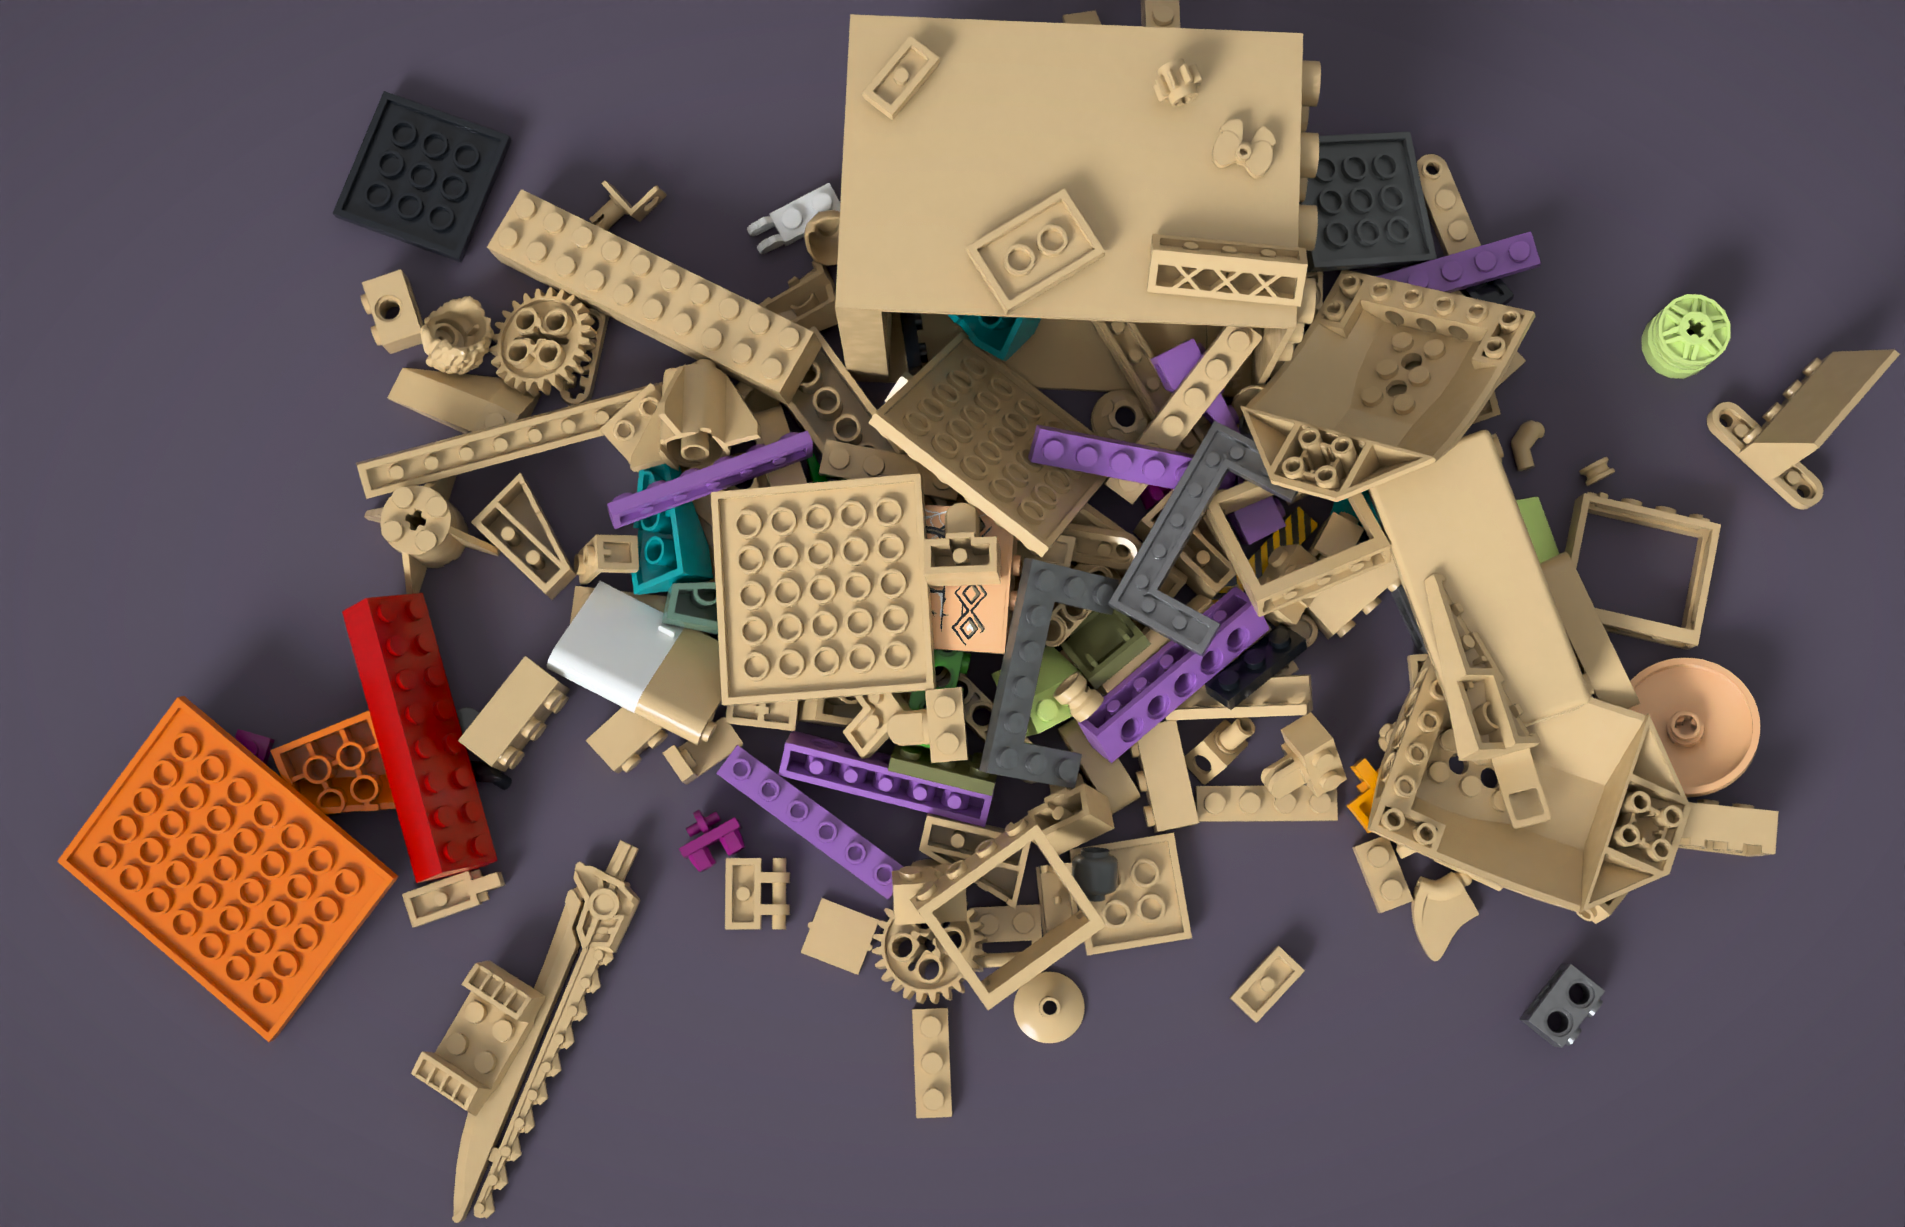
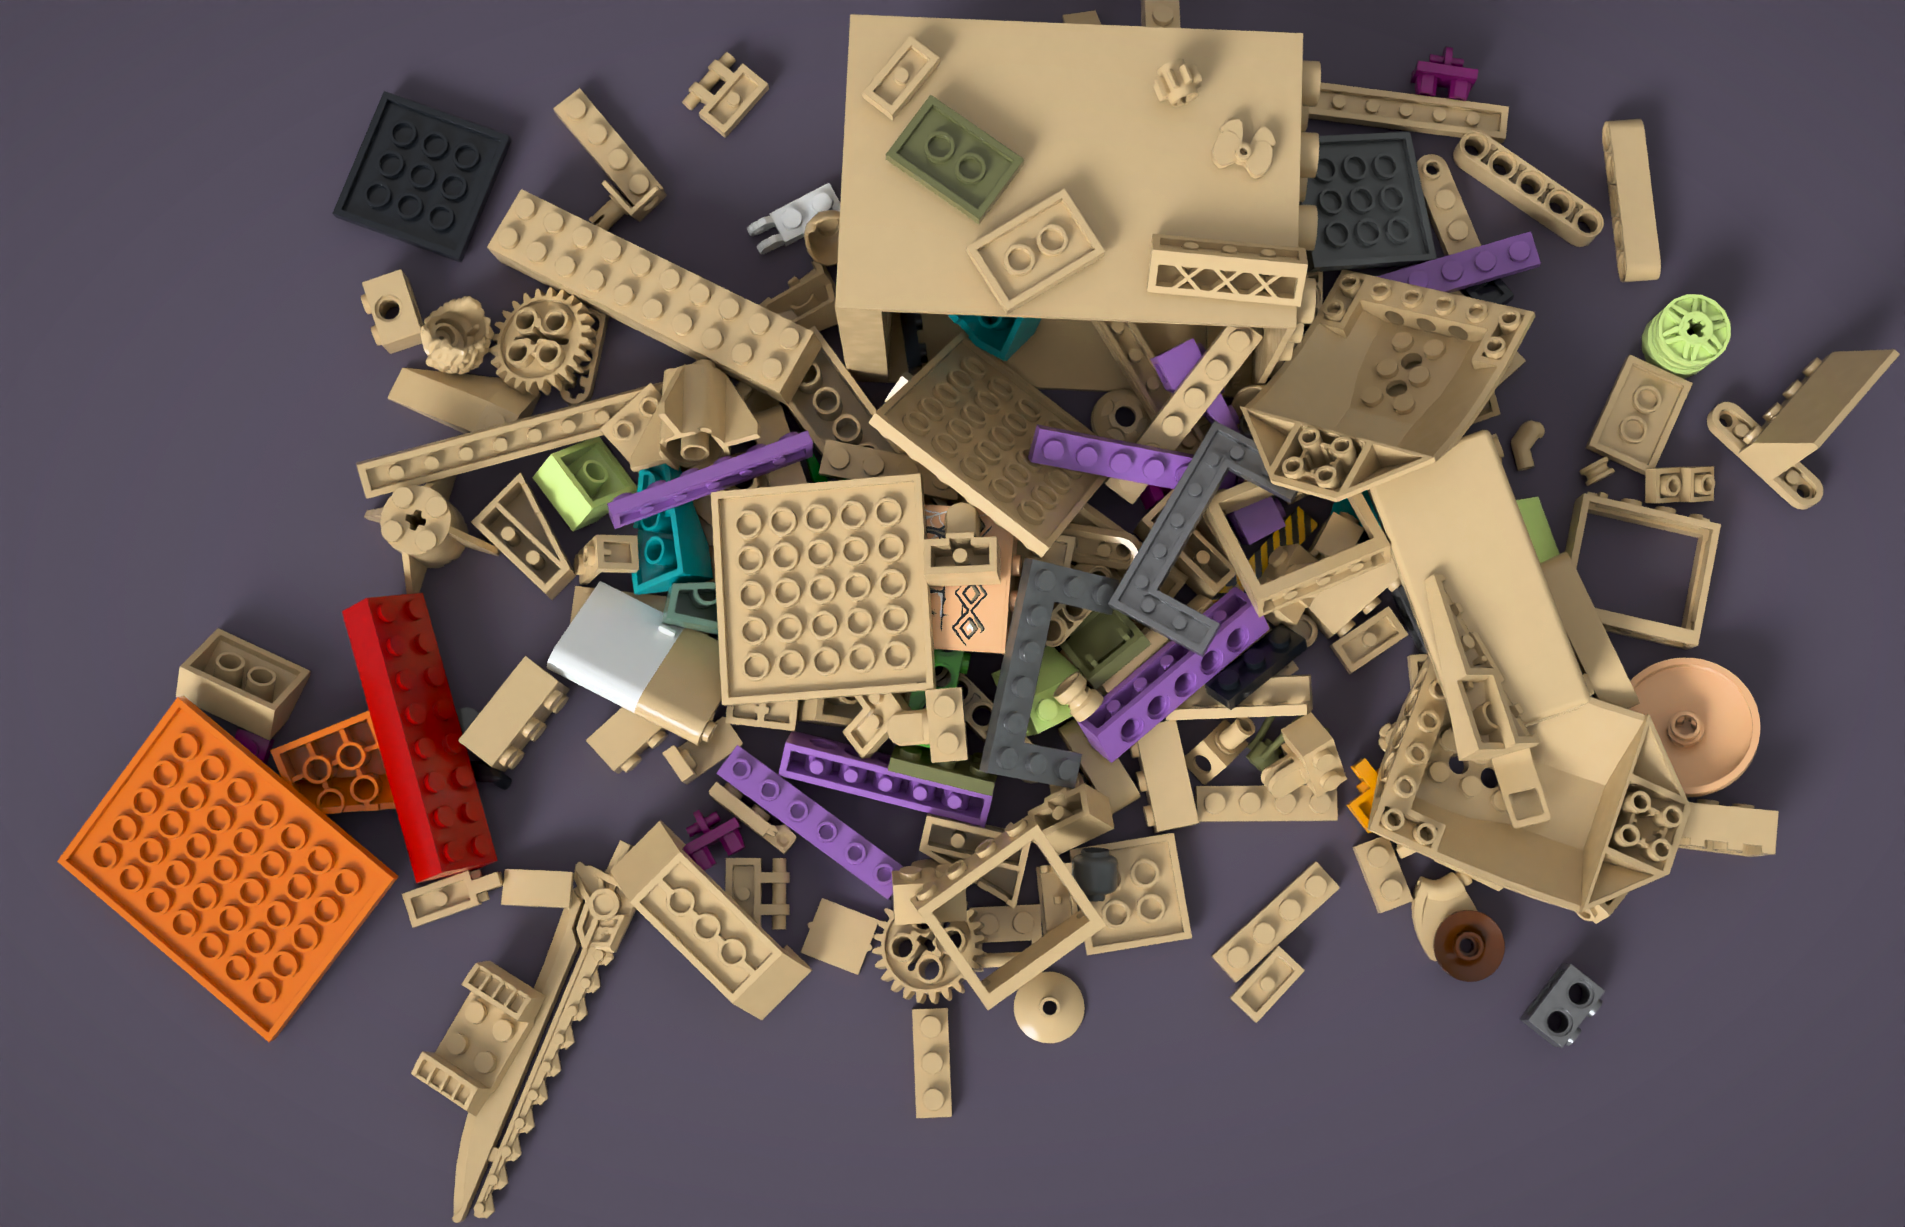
none -> tan slope [176,628,311,741]
none -> tan slope [501,869,574,909]
none -> yellowish green slope [532,437,637,532]
none -> tan plate [553,88,665,206]
none -> tan slope [610,820,812,1020]
none -> tan plate [682,52,769,138]
none -> tan hinge [709,782,797,855]
none -> olive plate [886,95,1024,224]
none -> tan plate [1211,861,1340,983]
none -> olive plant [1245,715,1330,772]
none -> tan plate [1309,82,1509,143]
none -> tan plate [1330,606,1409,675]
none -> magenta hips [1410,46,1478,101]
none -> reddish brown dish [1433,910,1505,982]
none -> tan beam [1453,130,1604,247]
none -> tan plate [1585,354,1693,475]
none -> tan beam [1602,119,1661,282]
none -> tan slope [1645,466,1715,504]

